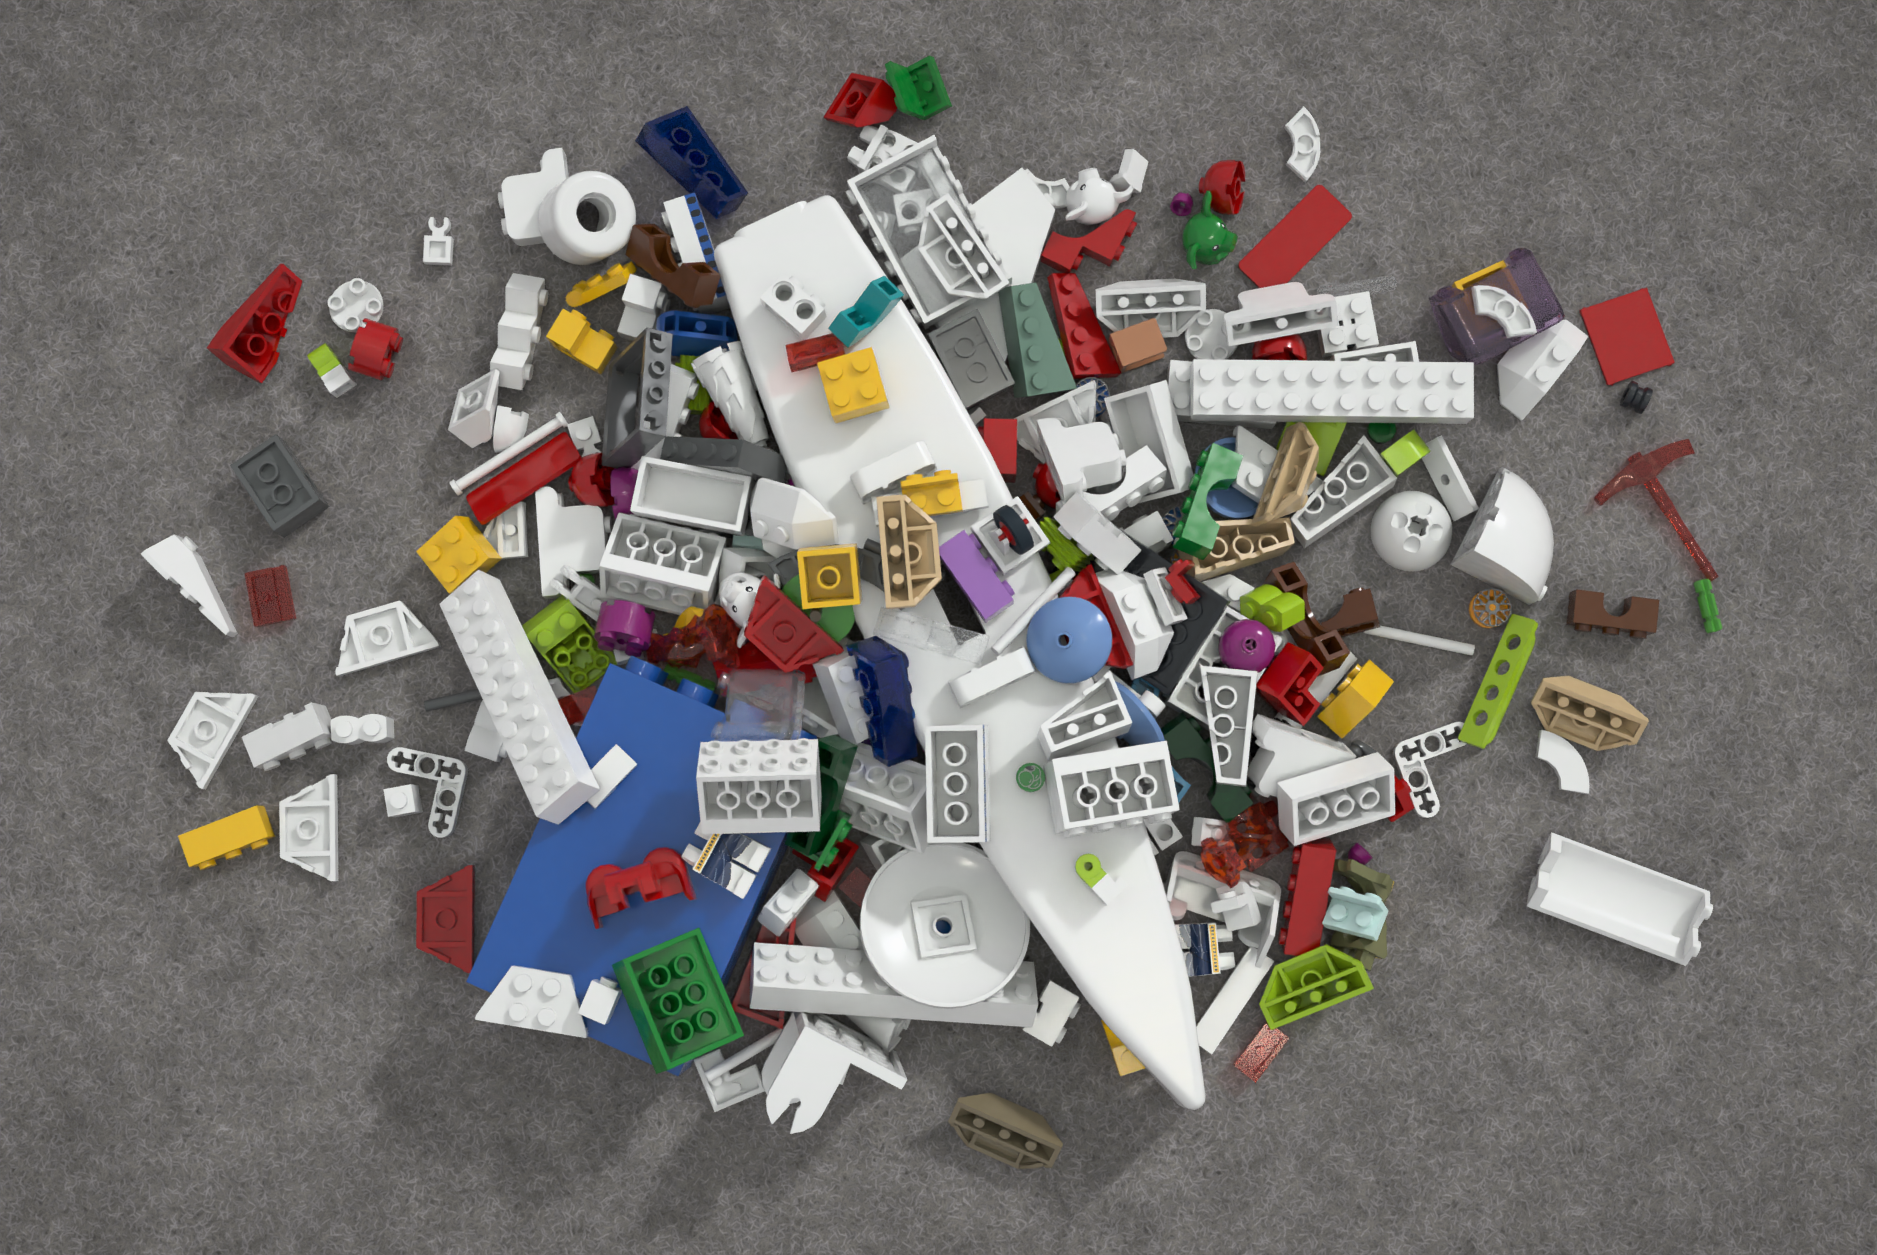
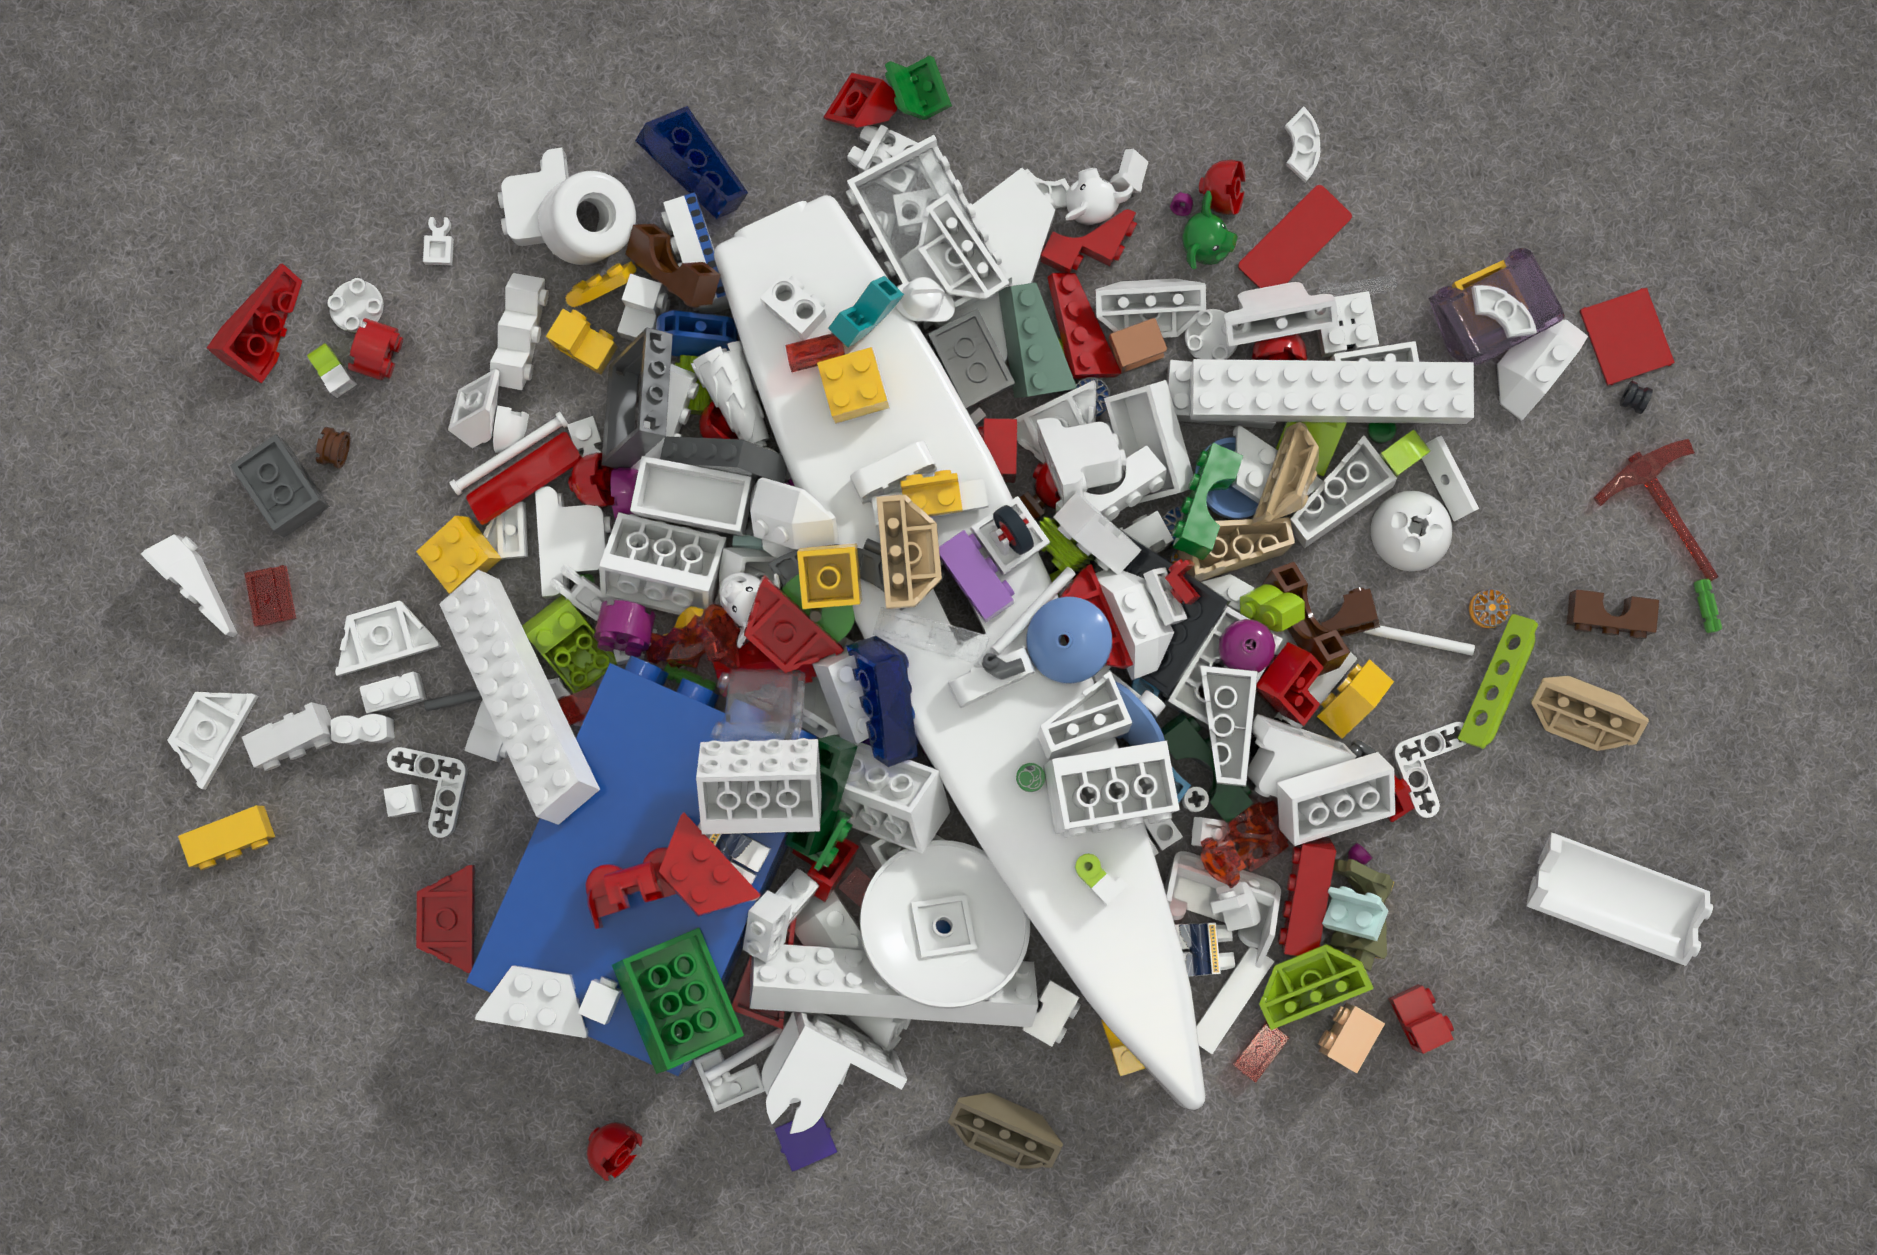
white wing [279,774,339,881] -> none
white slope [587,744,637,809] -> none
white brick [925,725,990,843] -> none
white brick [1450,467,1554,605] -> none
white tile [1535,730,1589,794] -> none
none -> reddish brown wheel [315,427,351,469]
none -> white brick [360,672,427,714]
none -> red cylinder [587,1122,642,1181]
none -> red wing [658,813,761,917]
none -> white brick [743,890,792,963]
none -> dark purple piece [774,1116,838,1172]
none -> white piece [896,277,955,322]
none -> dark grey arm [982,653,1025,679]
none -> white bush [1182,787,1209,812]
none -> light nougat brick [1318,1003,1385,1073]
none -> red brick [1388,984,1454,1054]

